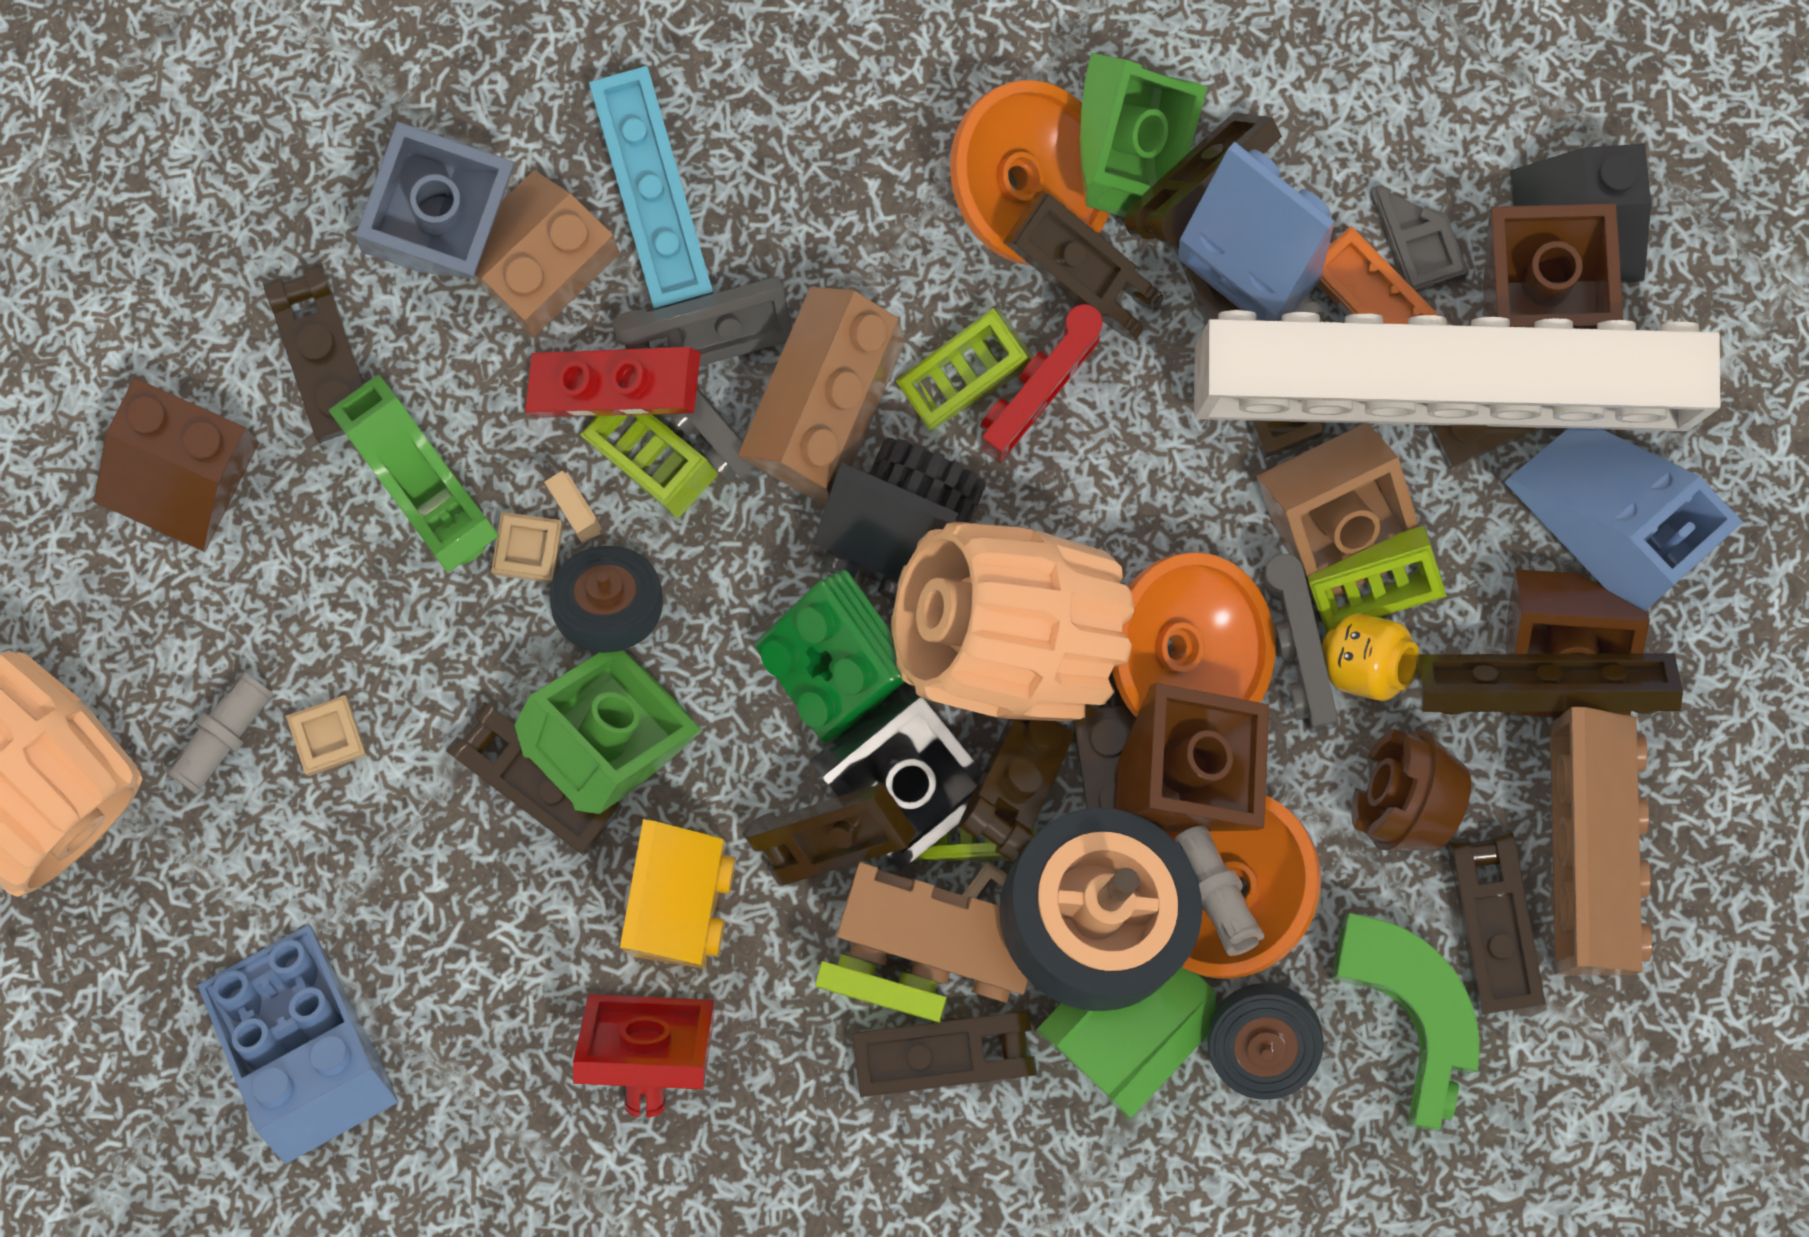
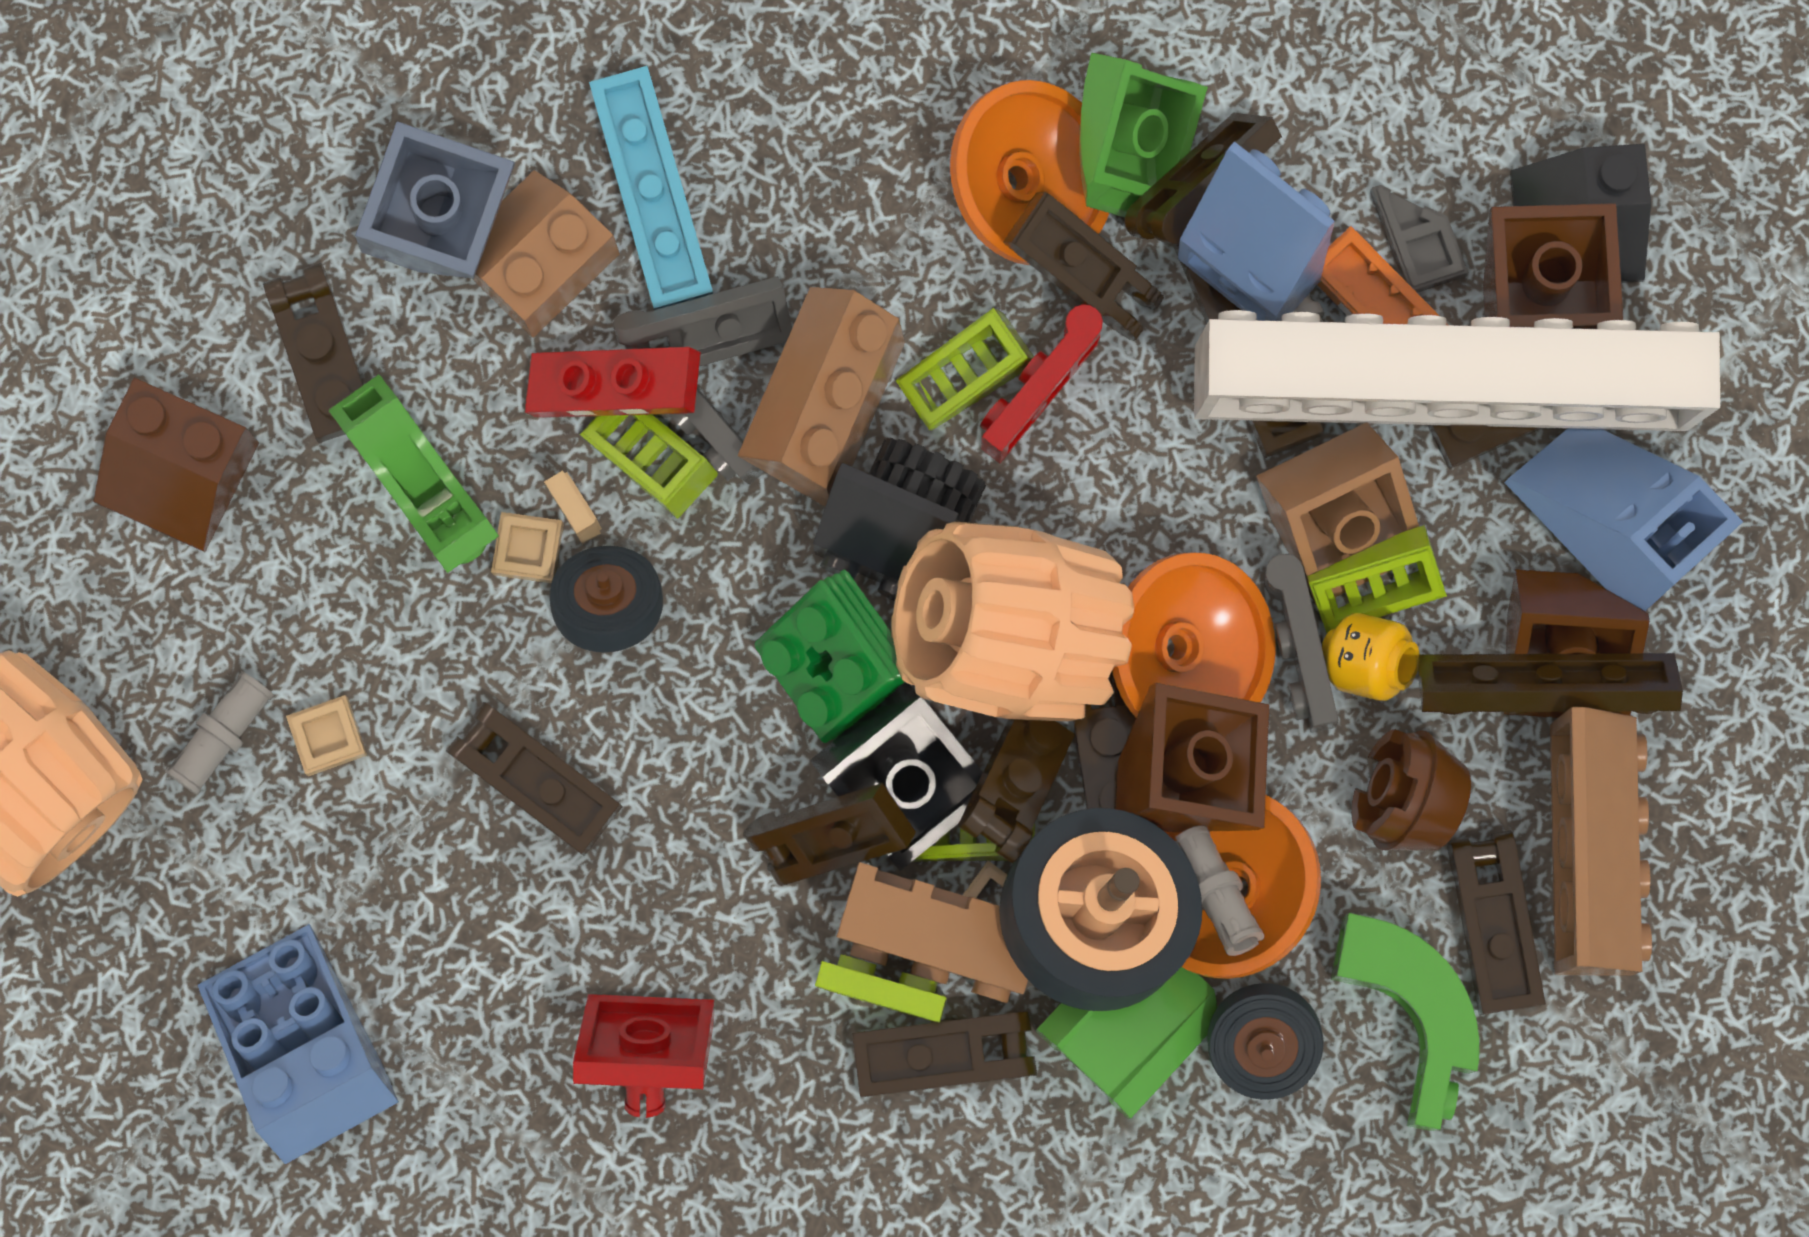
bright green slope [514,650,703,814] -> none
yellow slope [620,819,736,969] -> none

